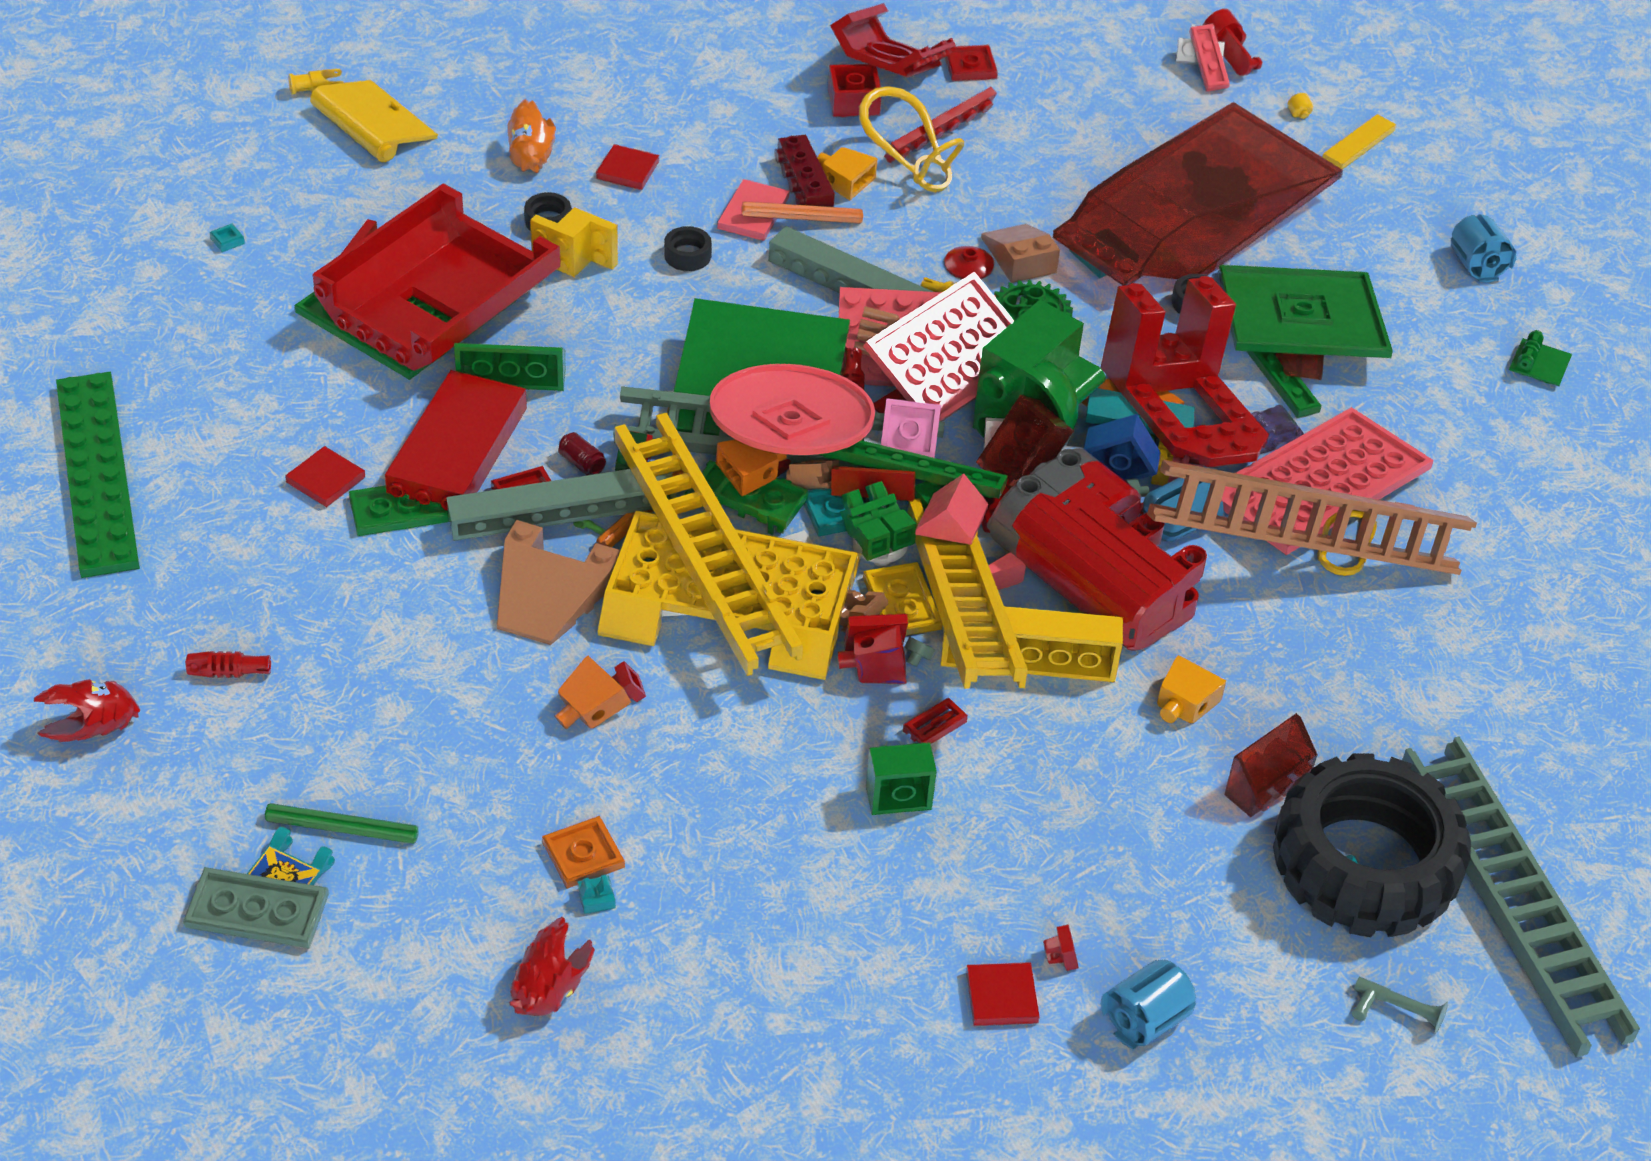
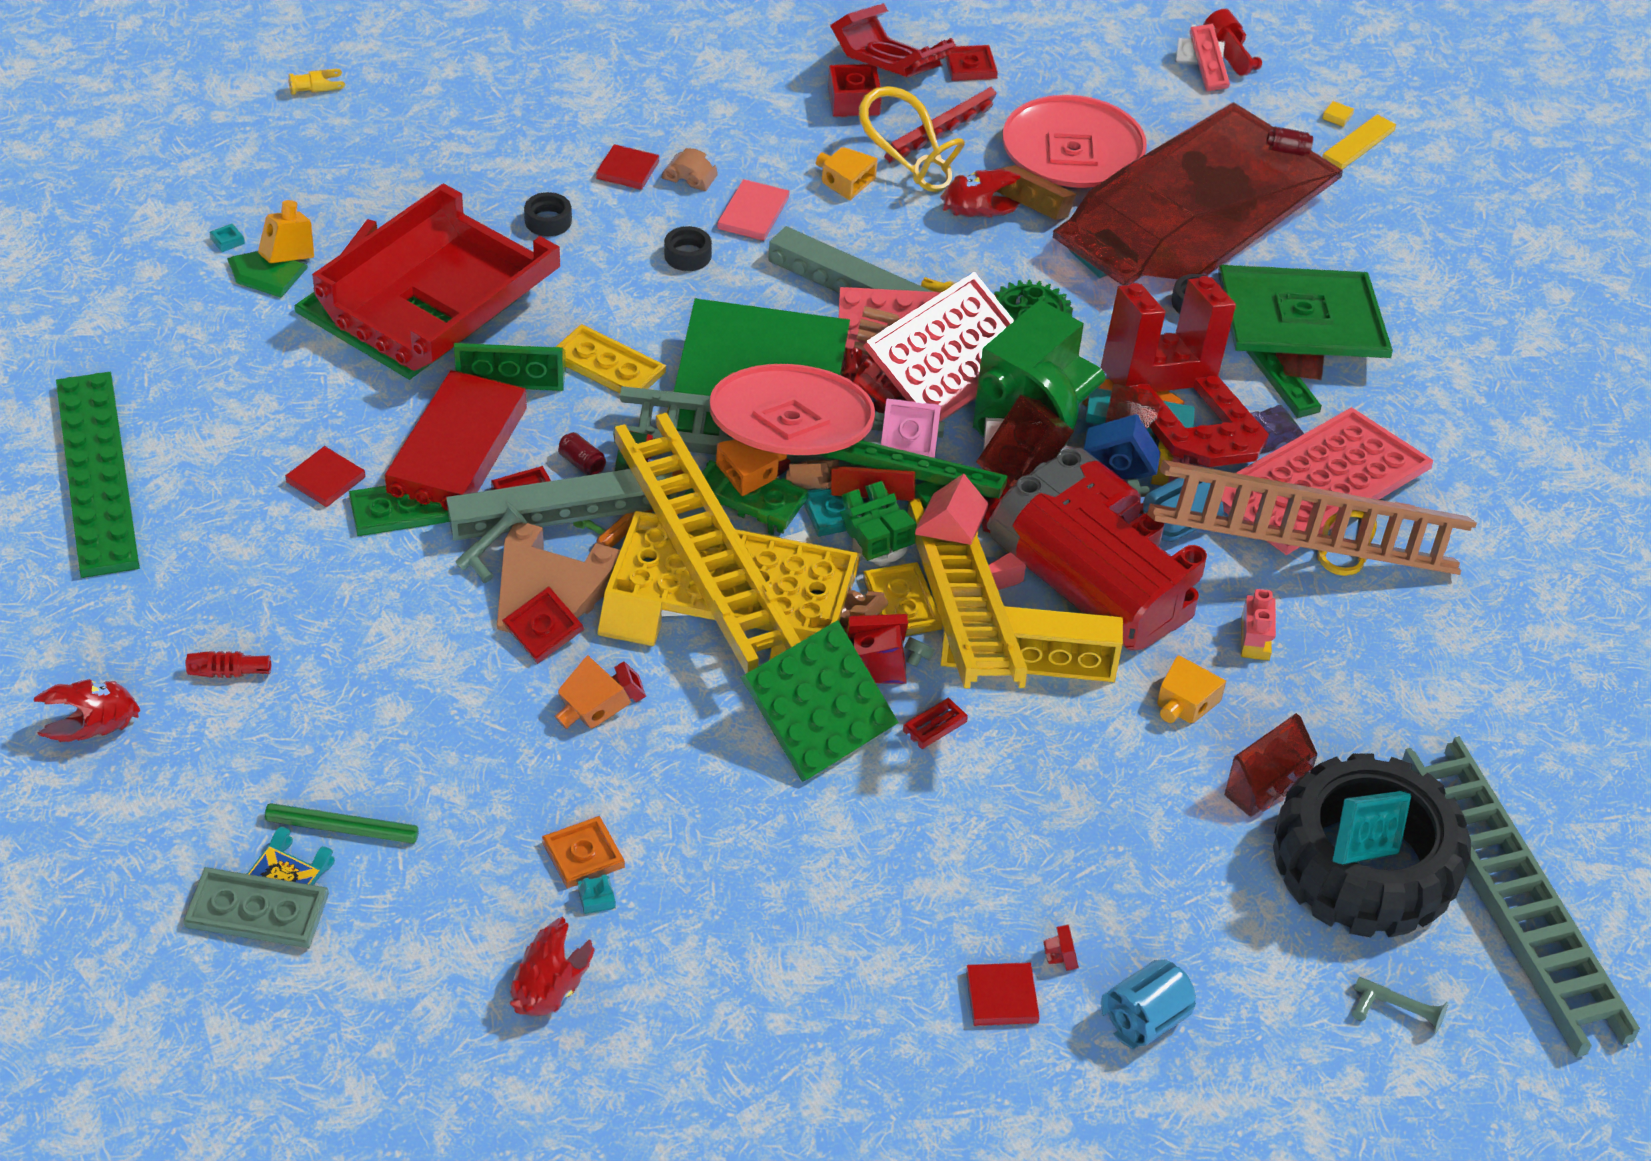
yellow door [310,80,438,162] -> none
orange head [508,99,556,173] -> none
yellow bracket [530,207,618,277] -> none
orange axle [741,201,863,224] -> none
dark red brick [774,134,835,207] -> none
green brick [866,743,937,815] -> none
red dish [944,246,994,279] -> none
nougat slope [981,224,1060,283] -> none
yellow piece [1287,93,1313,119] -> none
dark azure cylinder [1451,214,1516,283] -> none
green hinge [1509,330,1572,386] -> none
none -> green tile [227,251,308,298]
none -> light orange torso [258,200,314,263]
none -> sand green piece [455,502,527,583]
none -> red tile [502,586,585,664]
none -> yellow tile [556,324,666,393]
none -> nougat cylinder [662,148,718,191]
none -> green plate [740,620,899,782]
none -> red hinge [853,355,902,410]
none -> red head [940,169,1021,218]
none -> pearl gold brick [996,165,1076,220]
none -> coral dish [1002,95,1147,188]
none -> clear red slope [1105,383,1160,429]
none -> coral hips [1241,589,1276,661]
none -> dark red head [1266,126,1313,157]
none -> yellow tile [1322,101,1354,127]
none -> teal tile [1333,791,1411,864]

